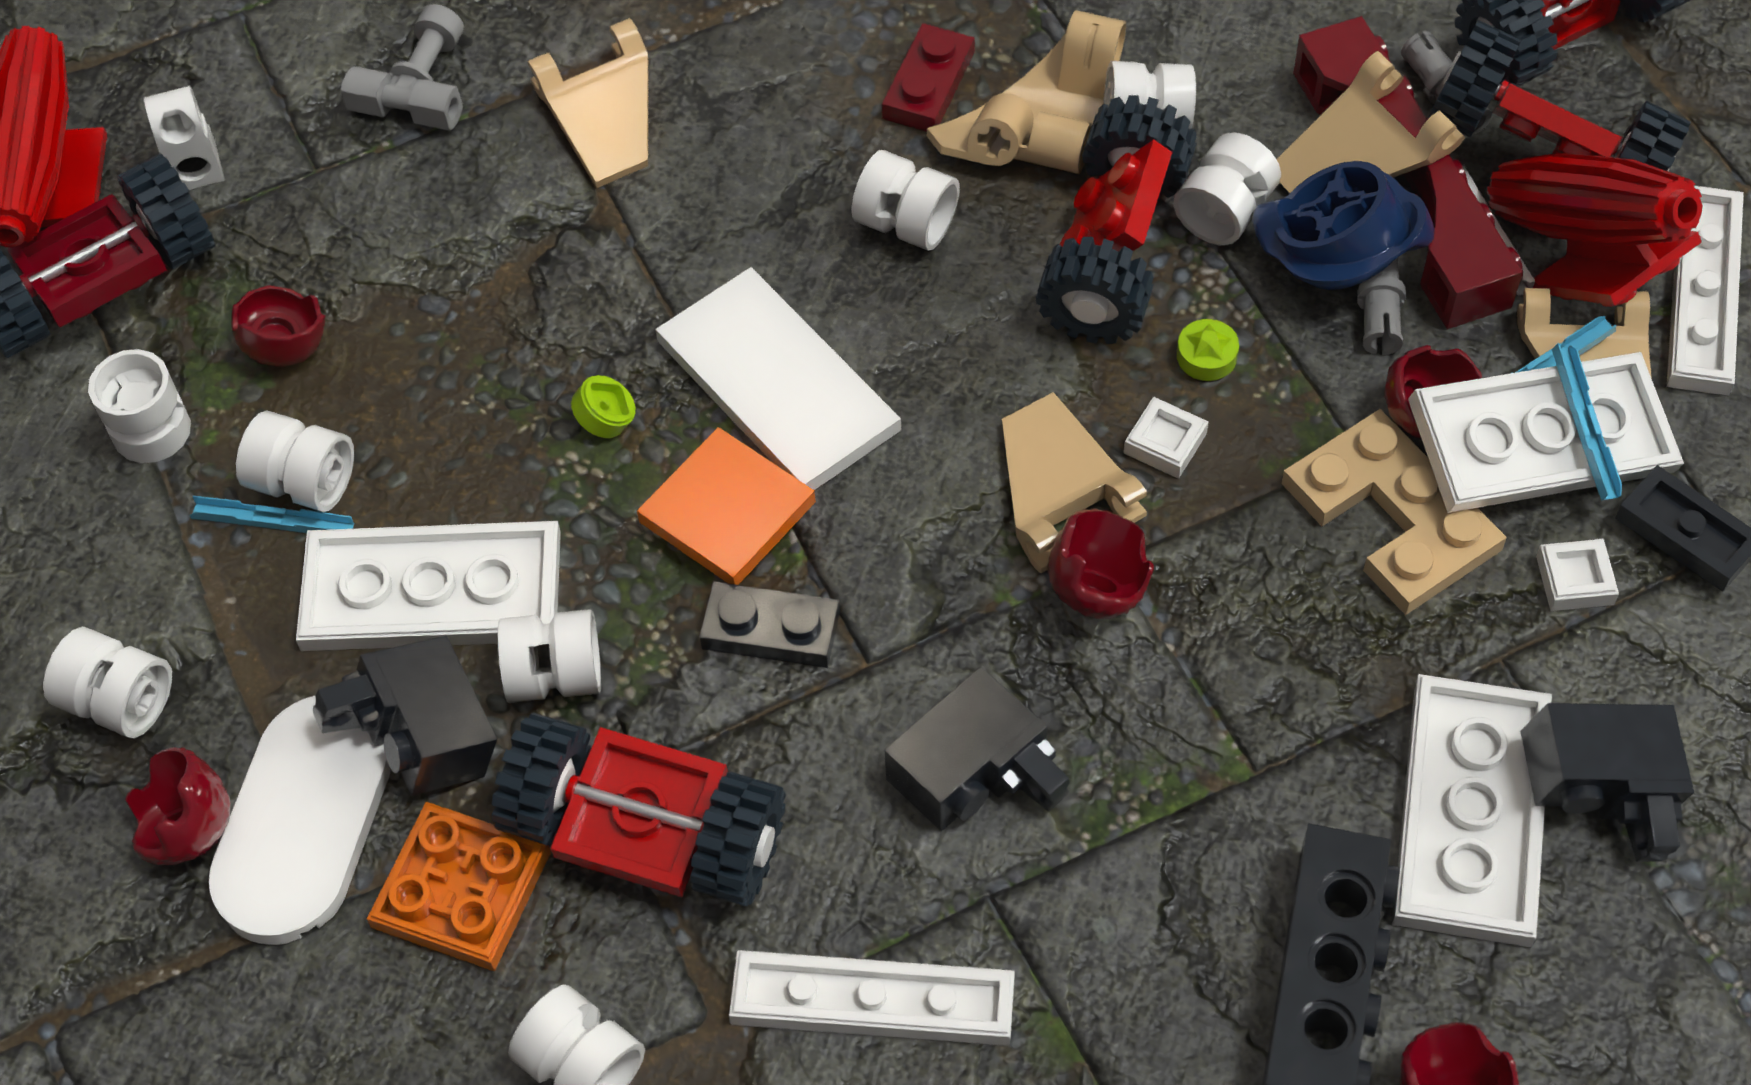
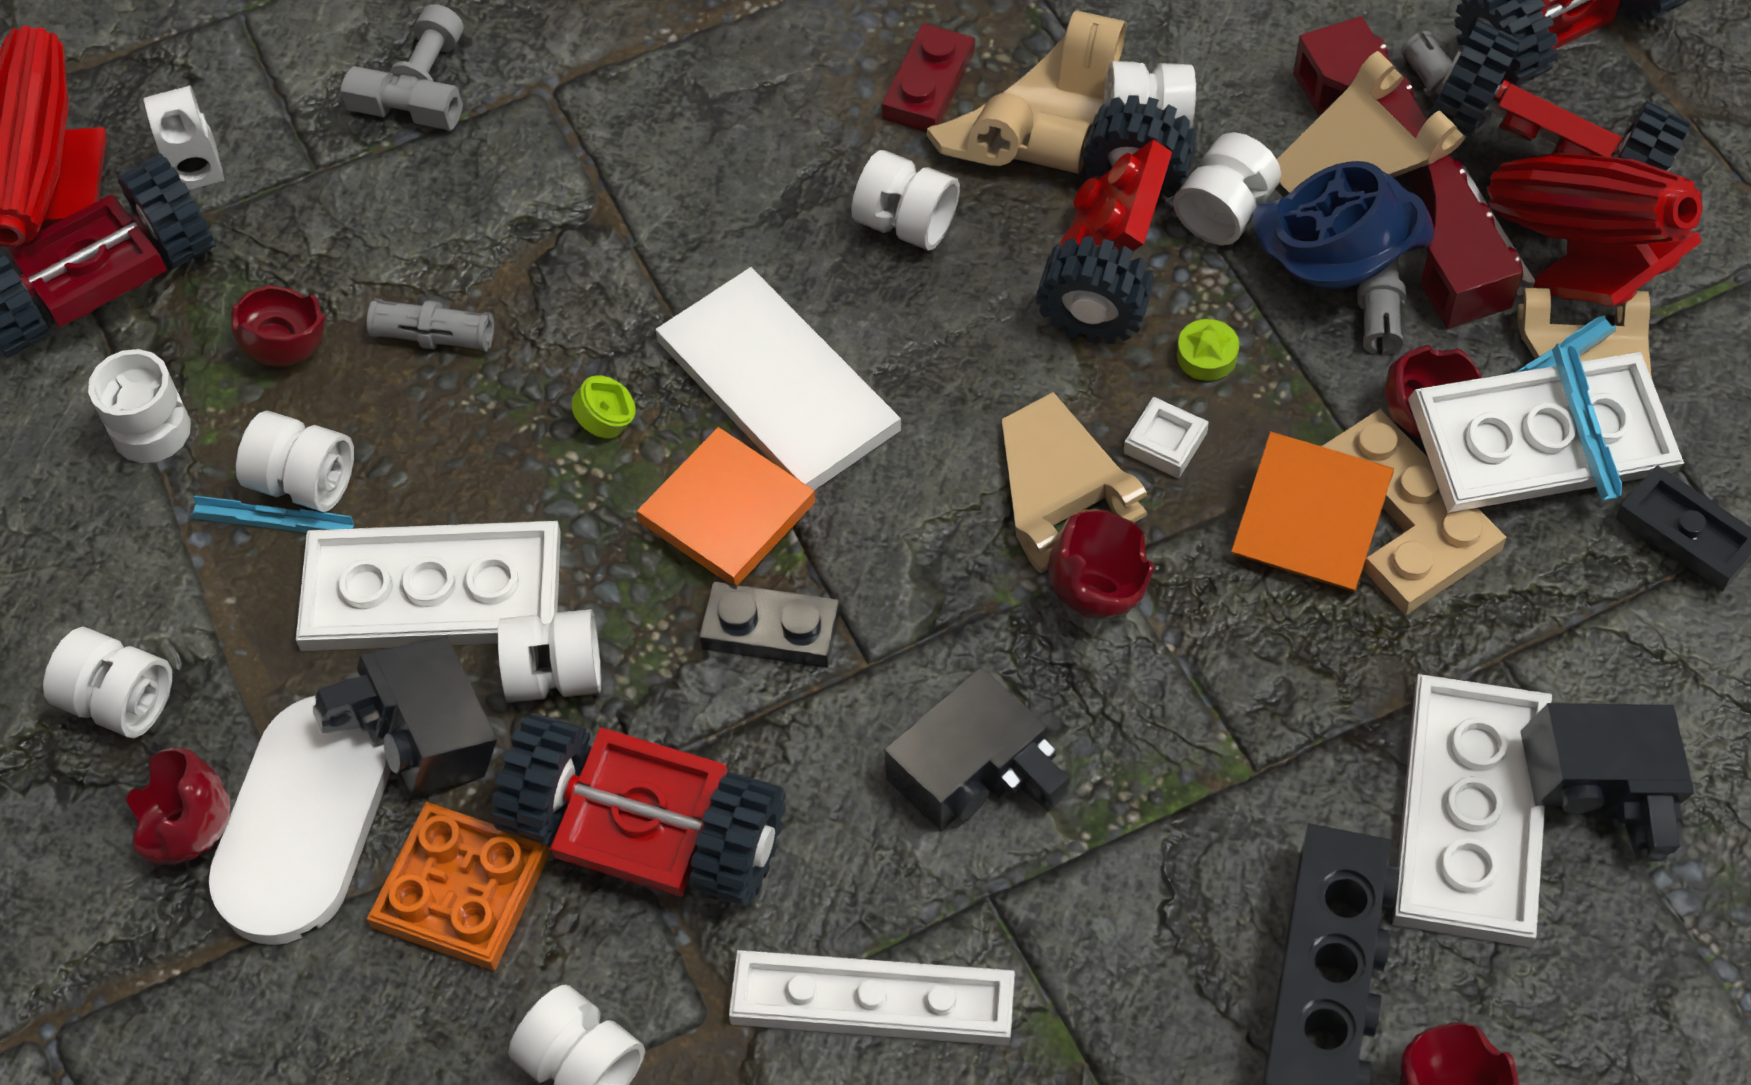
tan flag [528,18,648,188] -> none
white tile [1536,539,1619,611] -> none
white tile [1667,186,1744,396] -> none
none -> light grey pin [367,298,494,352]
none -> orange tile [1231,431,1394,592]

